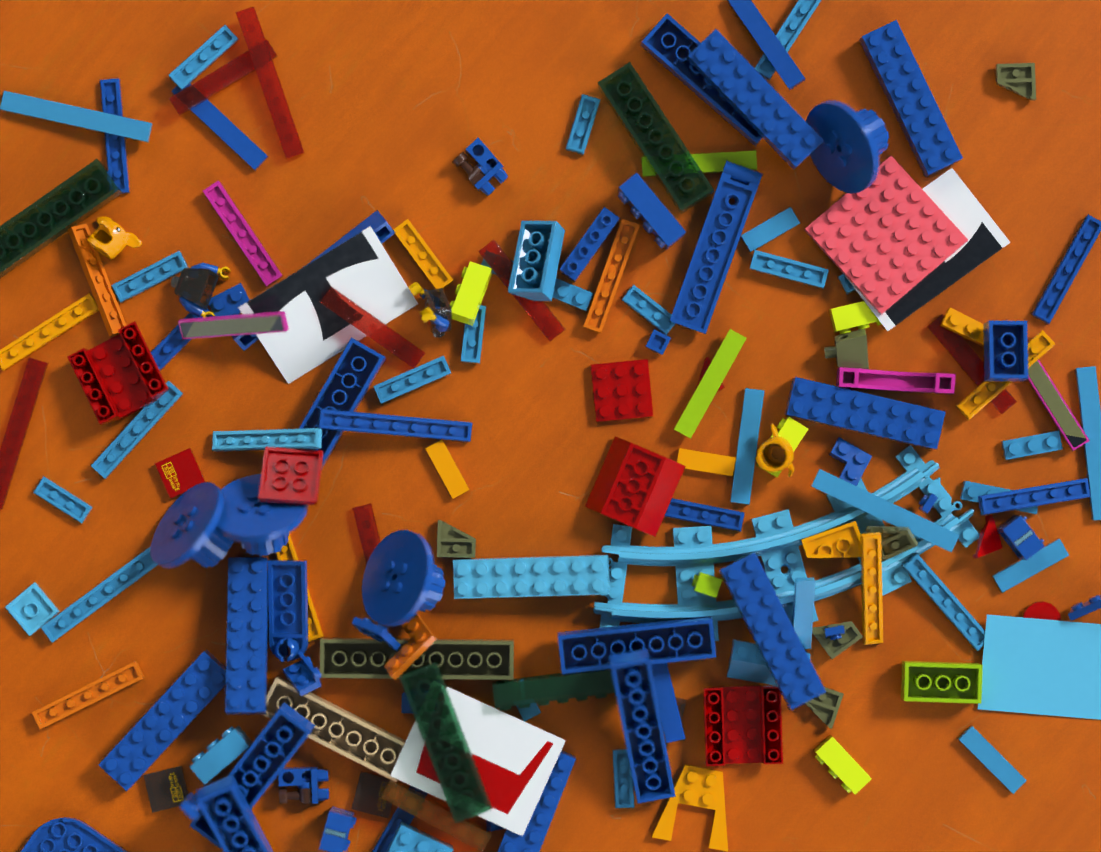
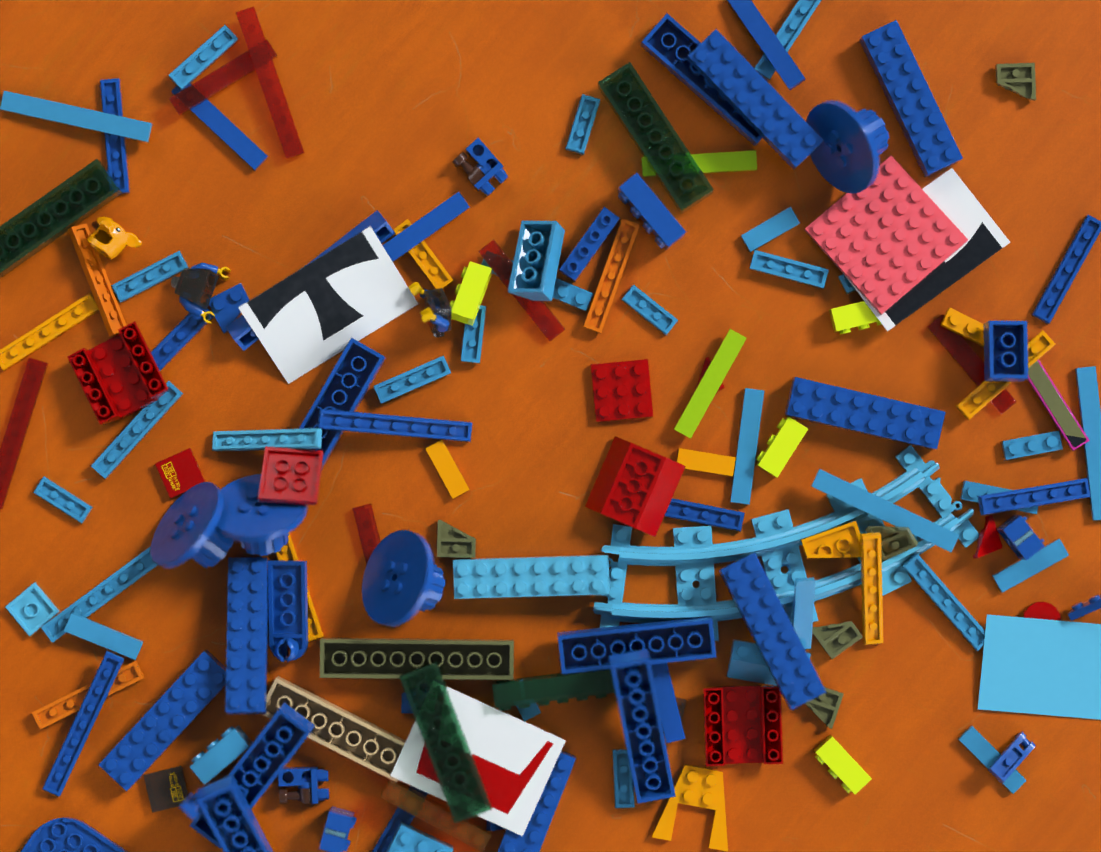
tile [178,311,289,339] -> none
dark pink plate [203,180,283,287] -> none
blue bracket [283,652,321,696] -> none
clear red tile [320,286,425,368] -> none
blue wing [352,617,400,651] -> none
clear smoke tile [352,771,398,819] -> none
orange plate [384,613,436,680] -> none
blue plate [645,329,671,355] -> none
blue hinge [669,161,763,334] -> none
lime brick [691,572,722,598] -> none
light orange piece [755,423,794,477] -> none
olive torso [824,329,869,369] -> none
blue plate [824,625,845,640] -> none
blue plate [829,437,872,486] -> none
dark pink arch [836,367,955,394] -> none
lime brick [901,661,983,704] -> none
blue plate [919,493,938,514] -> none
none -> blue tile [42,651,124,797]
none -> dark azure tile [64,612,143,660]
none -> blue tile [382,192,470,262]
none -> blue plate [988,731,1036,783]

